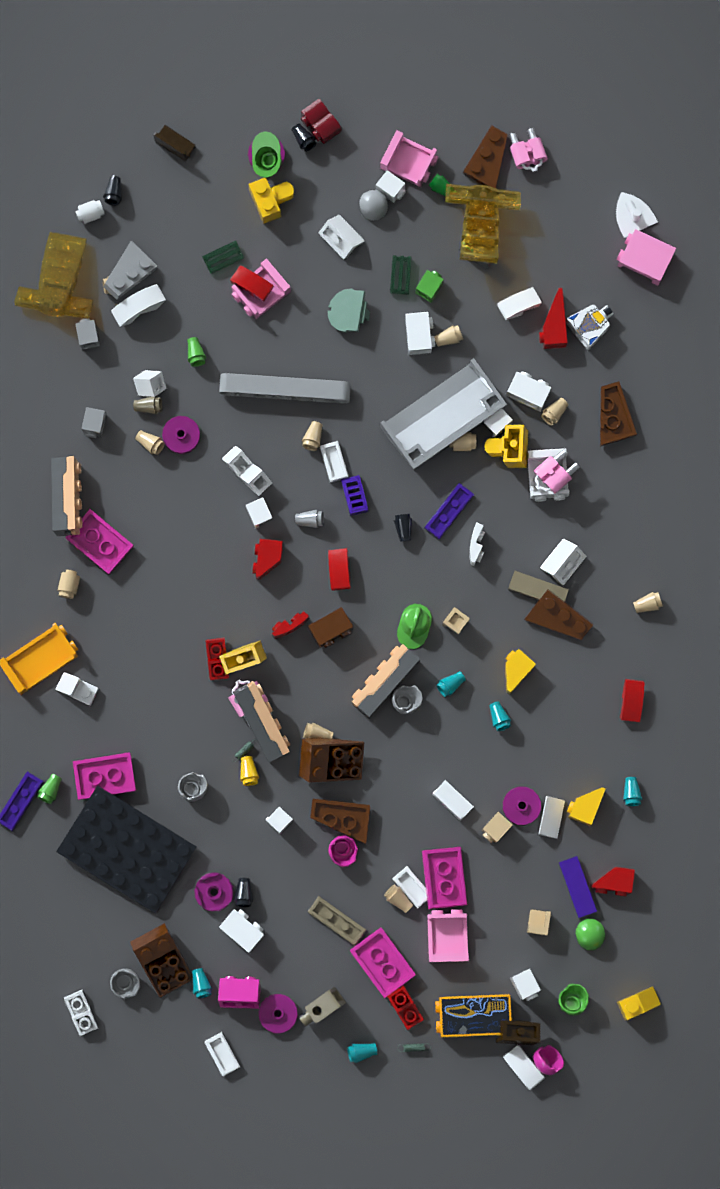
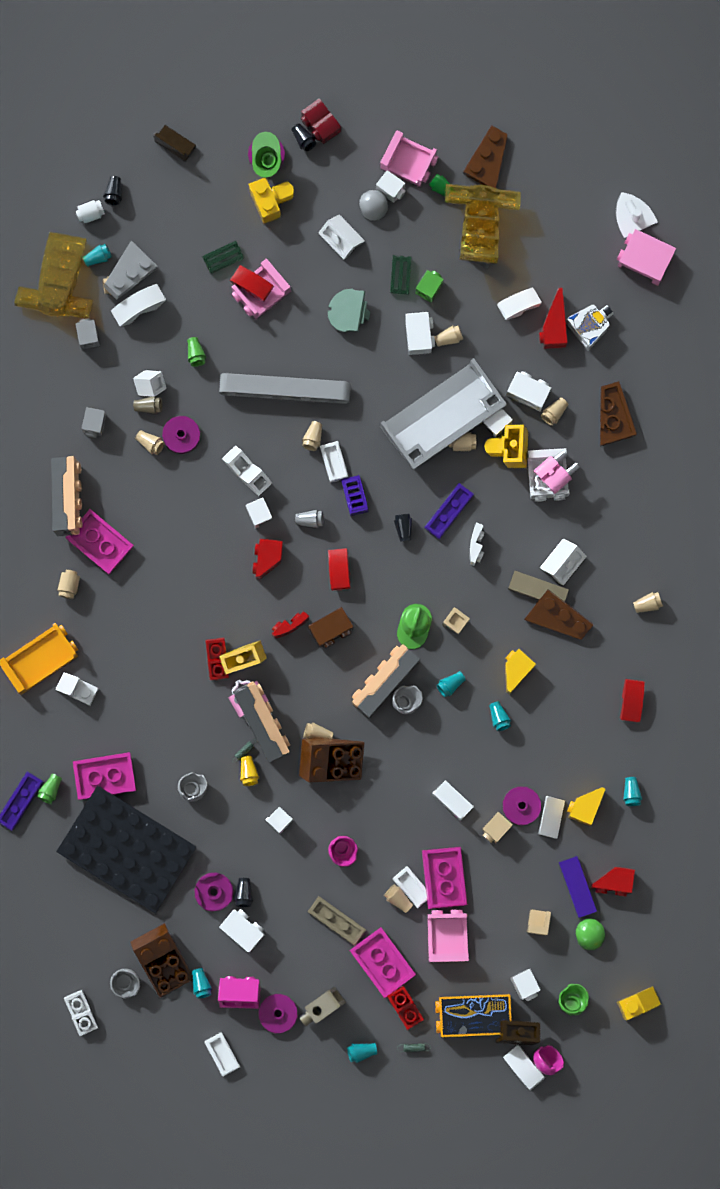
reddish brown wing [310,799,370,844] -> none
bright pink piece [510,128,548,172] -> none
none -> teal cone [83,244,112,267]

